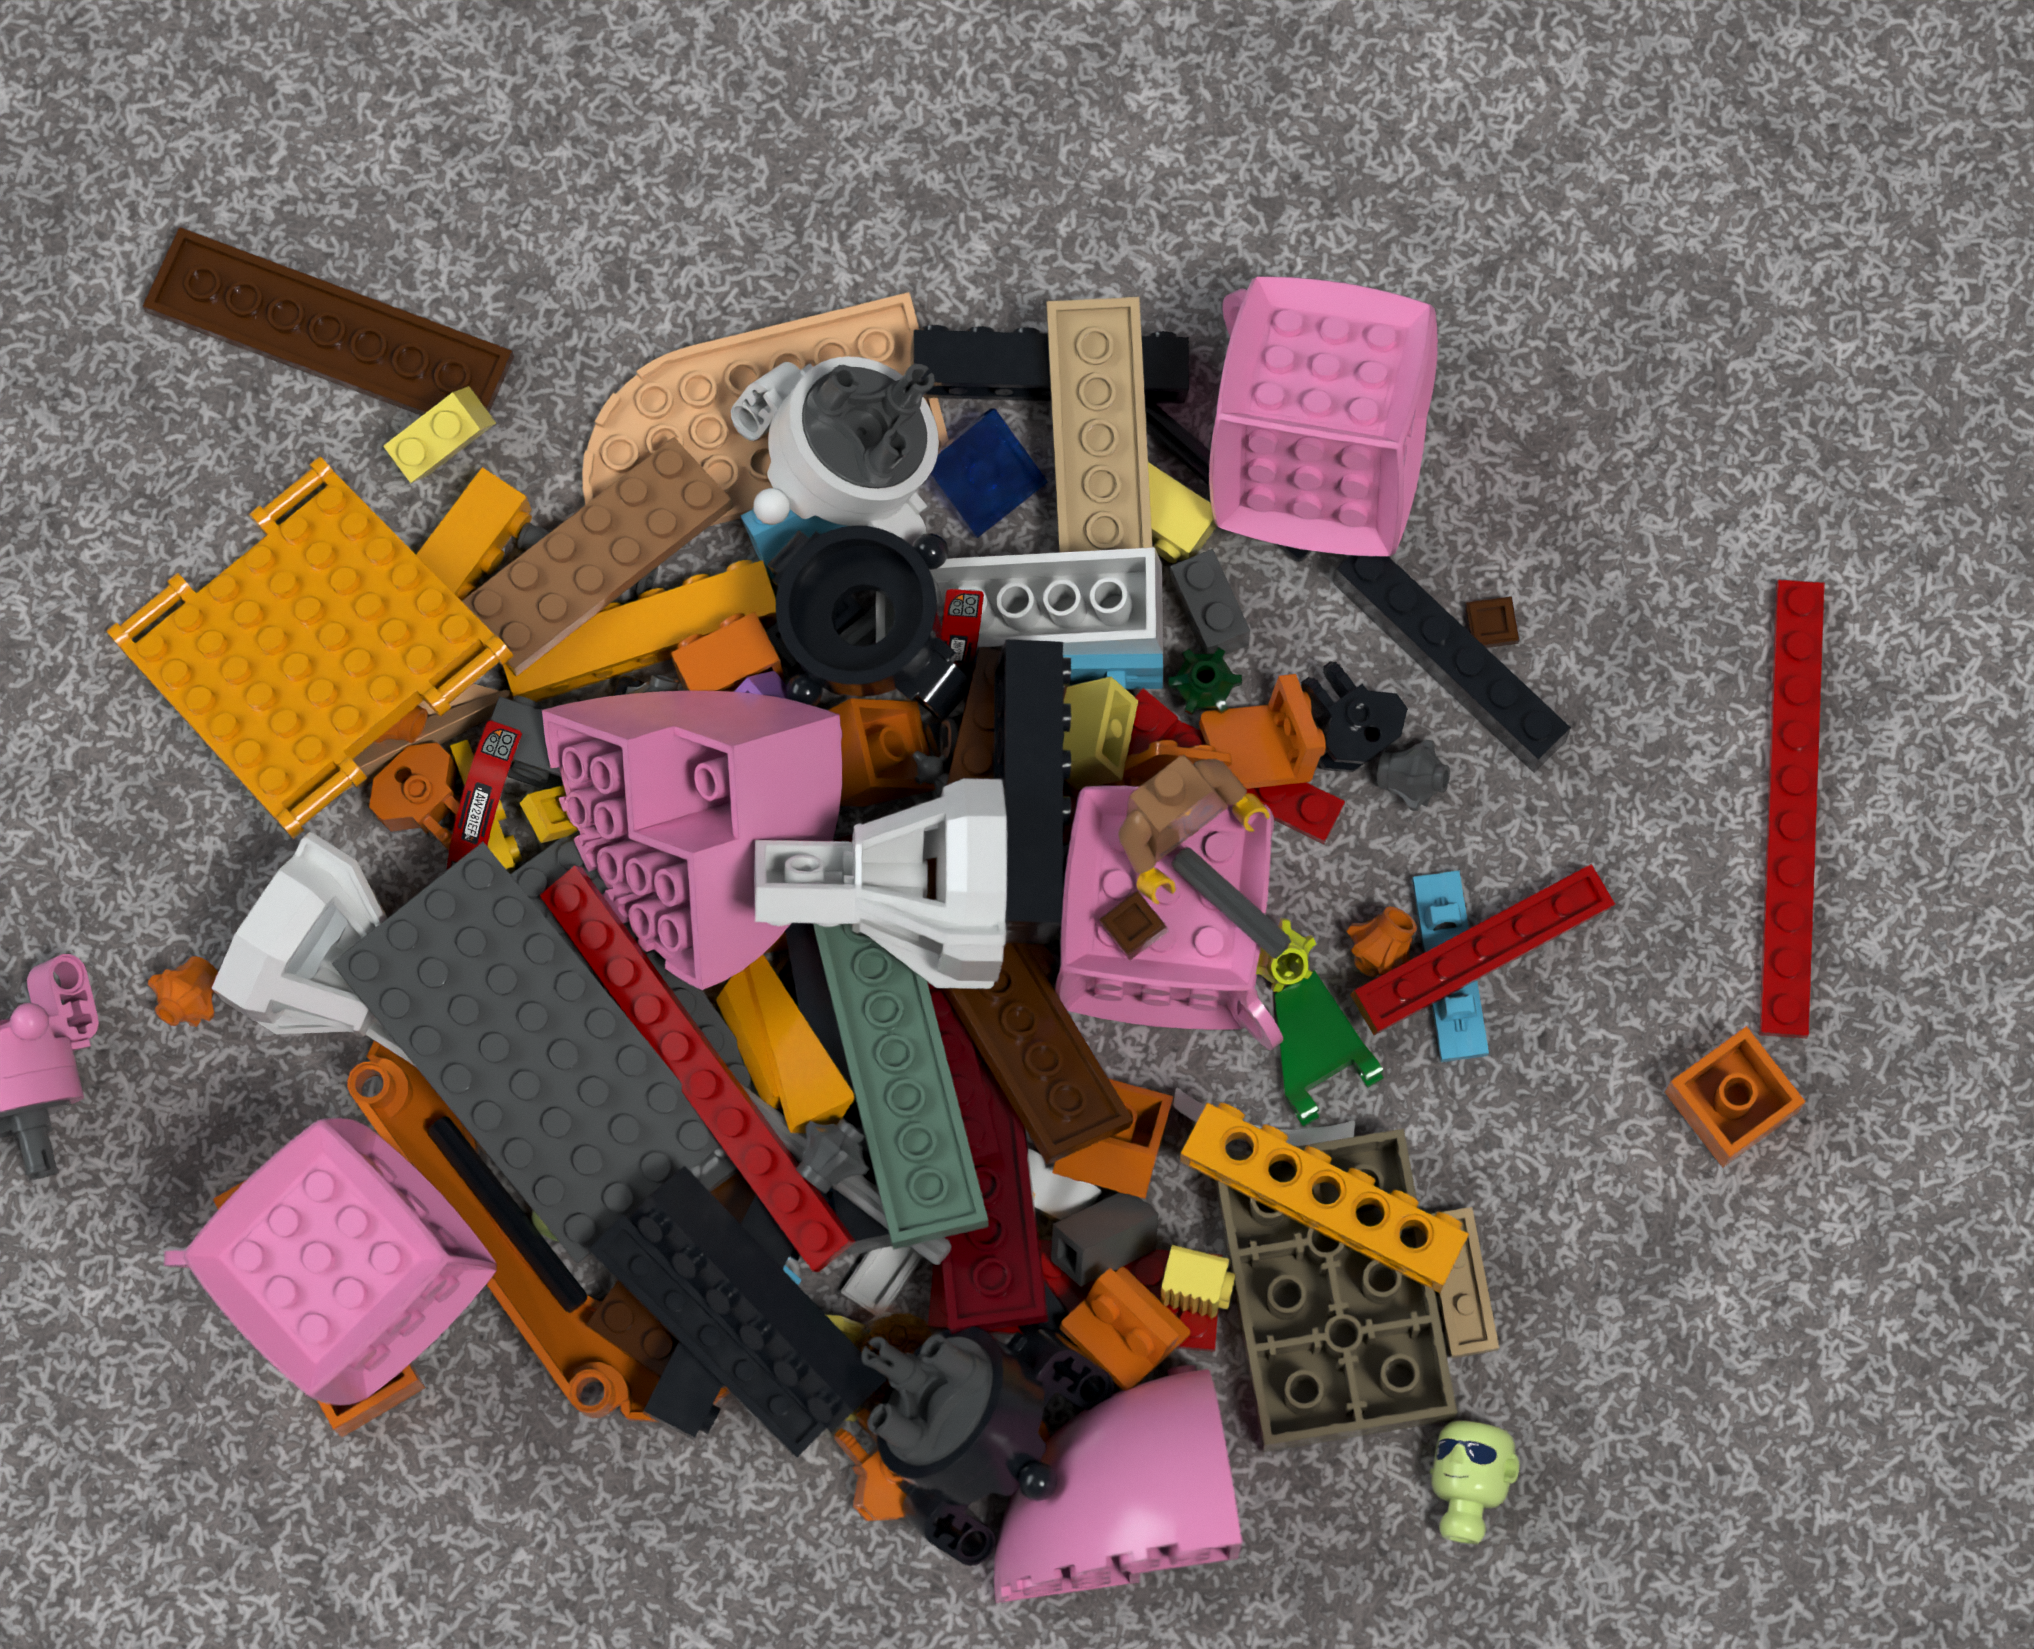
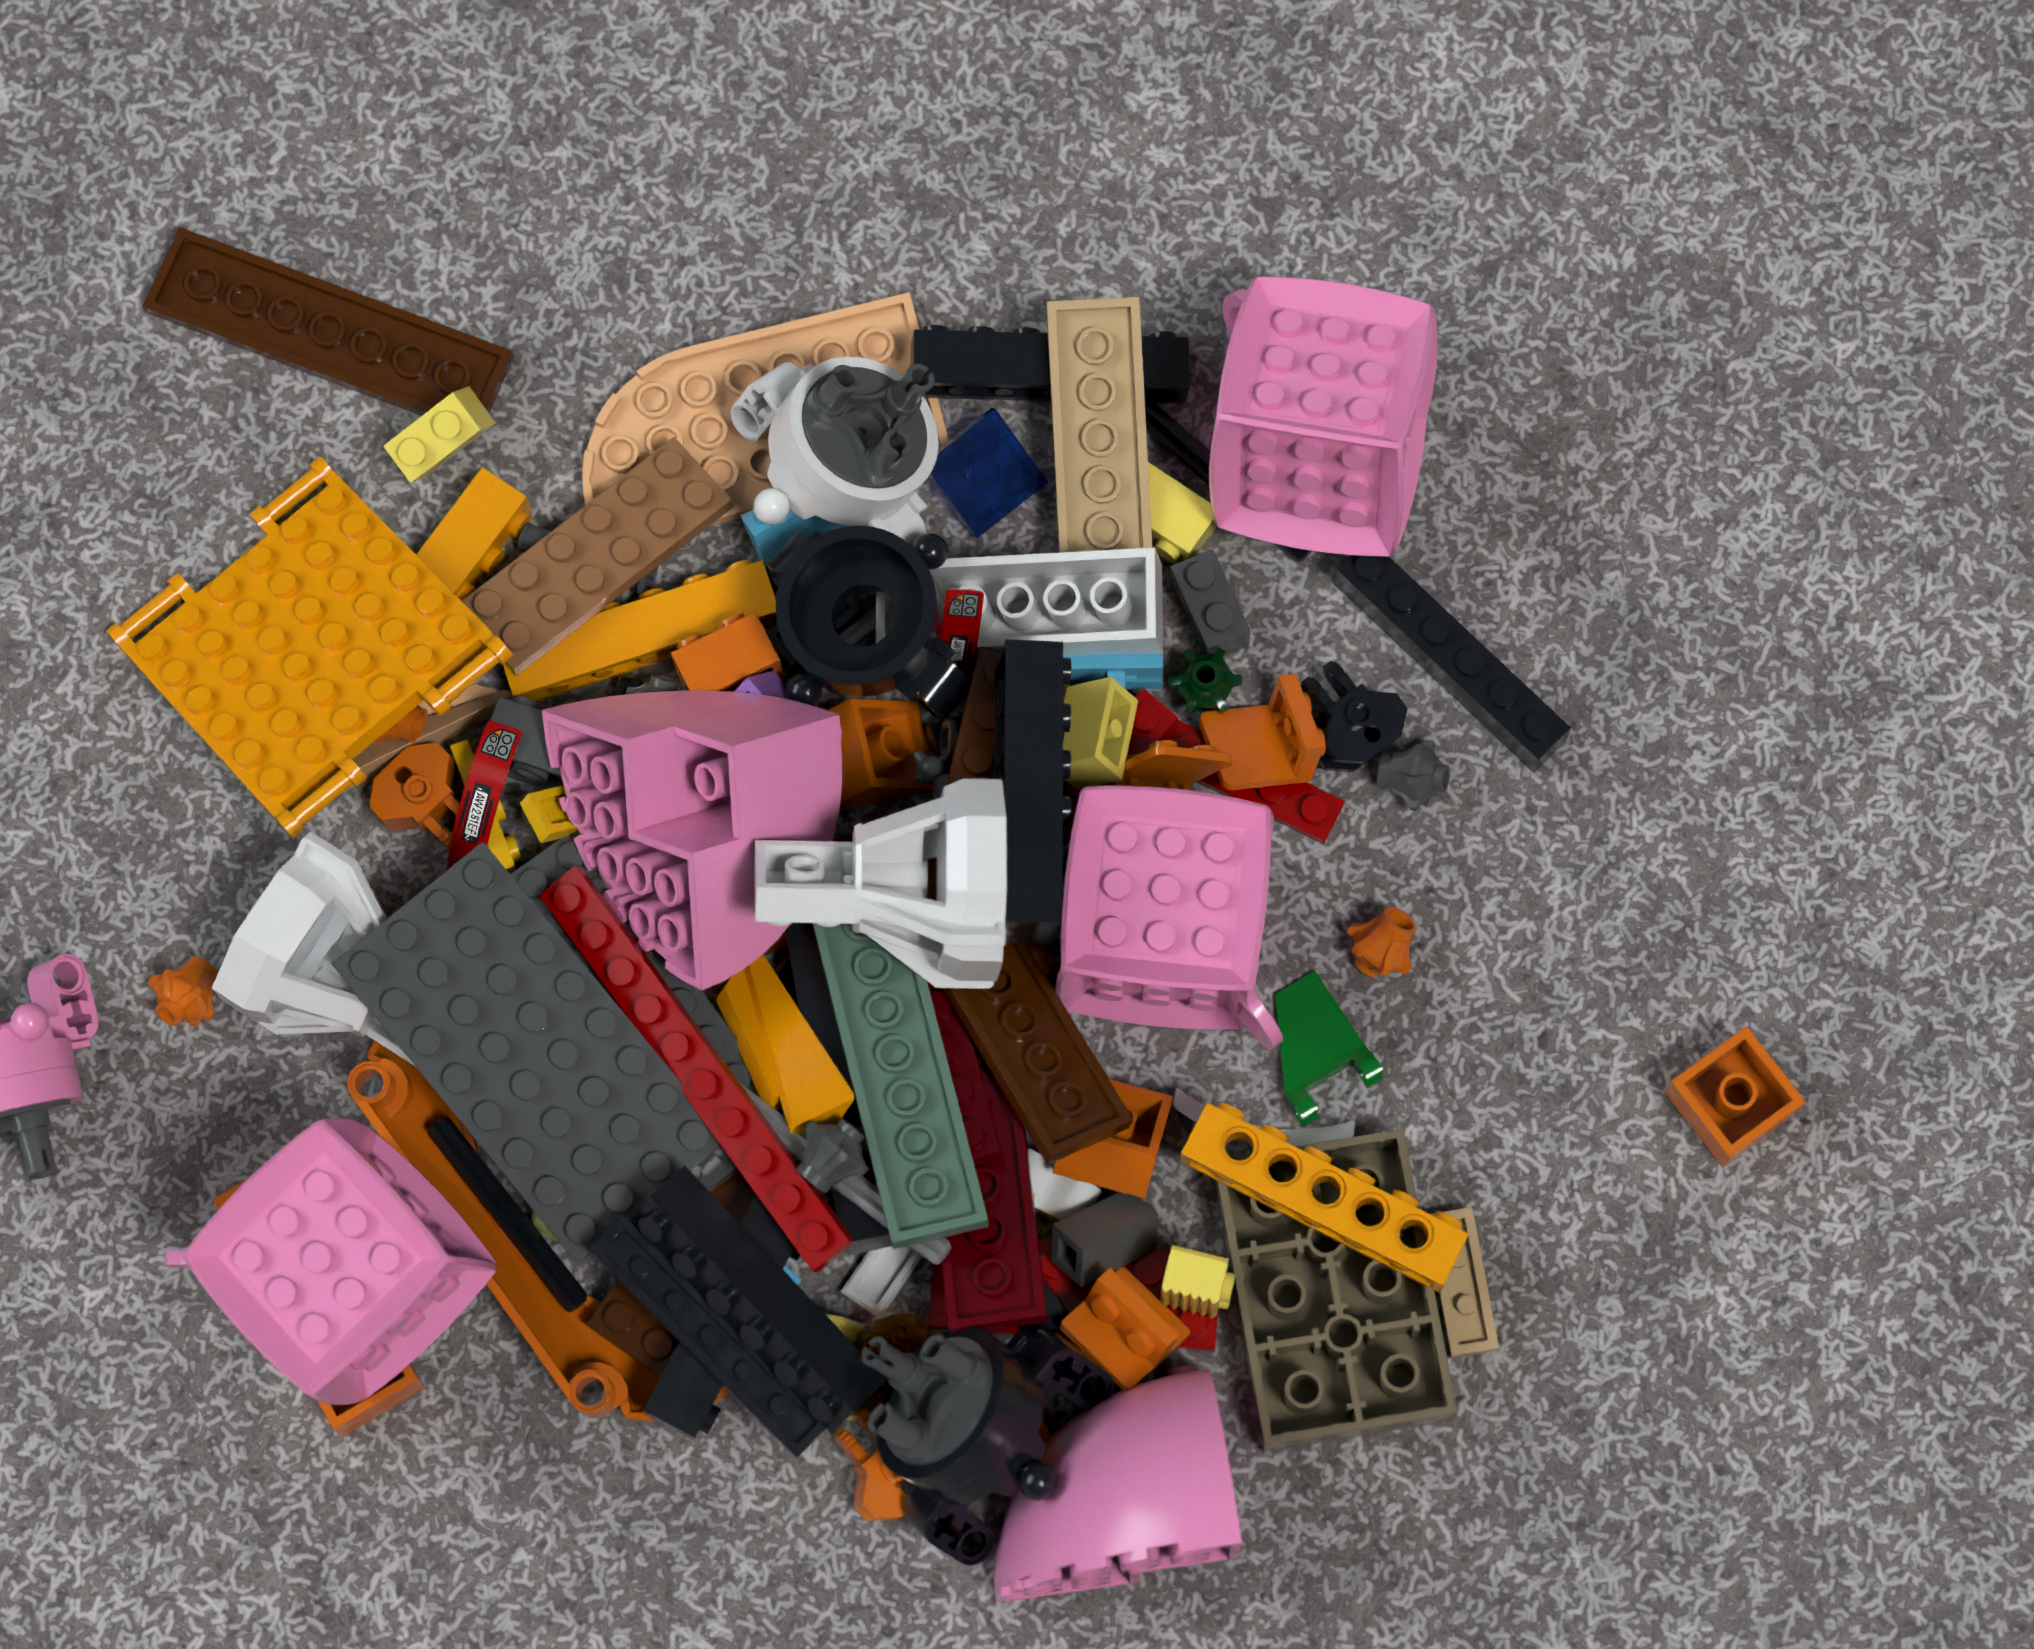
reddish brown tile [1099,890,1169,961] -> none
medium nougat torso [1119,755,1270,904] -> none
dark grey axle [1172,847,1291,958] -> none
neon yellow rock [1256,918,1316,992] -> none
red plate [1350,864,1615,1035] -> none
medium azure hinge [1412,870,1489,1062] -> none
yellowish green piece [1430,1421,1519,1544] -> none
reddish brown tile [1465,596,1519,648] -> none
red plate [1759,580,1825,1039] -> none

